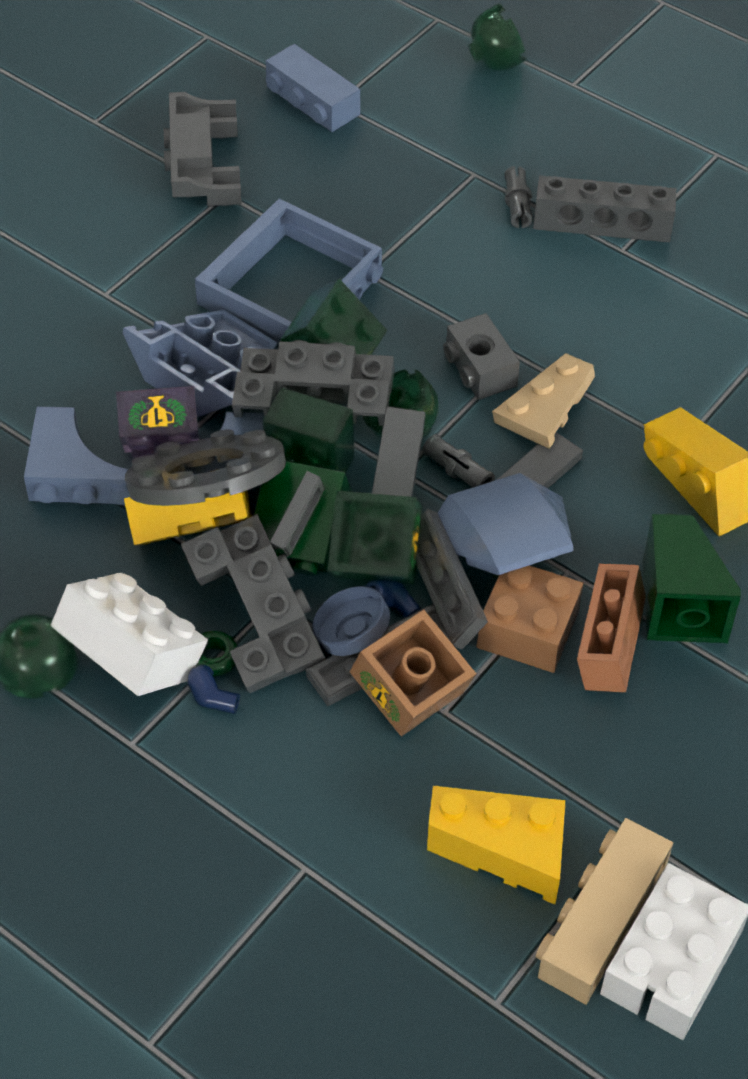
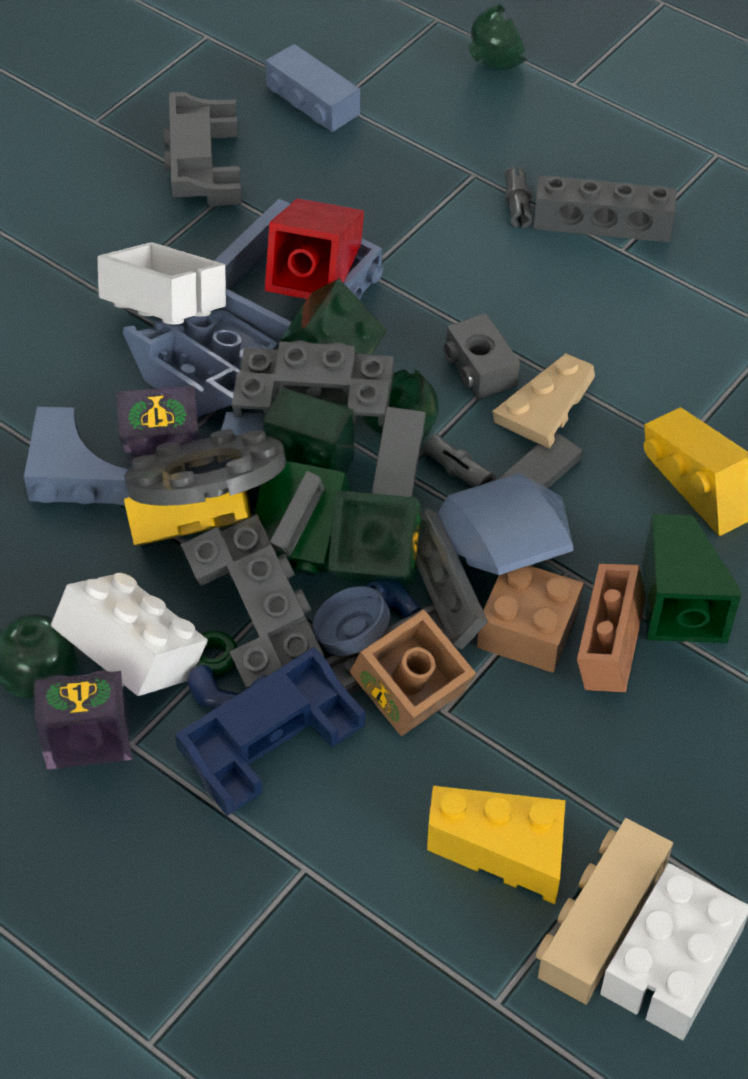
none -> clear purple brick [34,671,132,770]
none -> white piece [97,242,226,325]
none -> dark blue bracket [175,647,365,816]
none -> red slope [265,198,364,304]

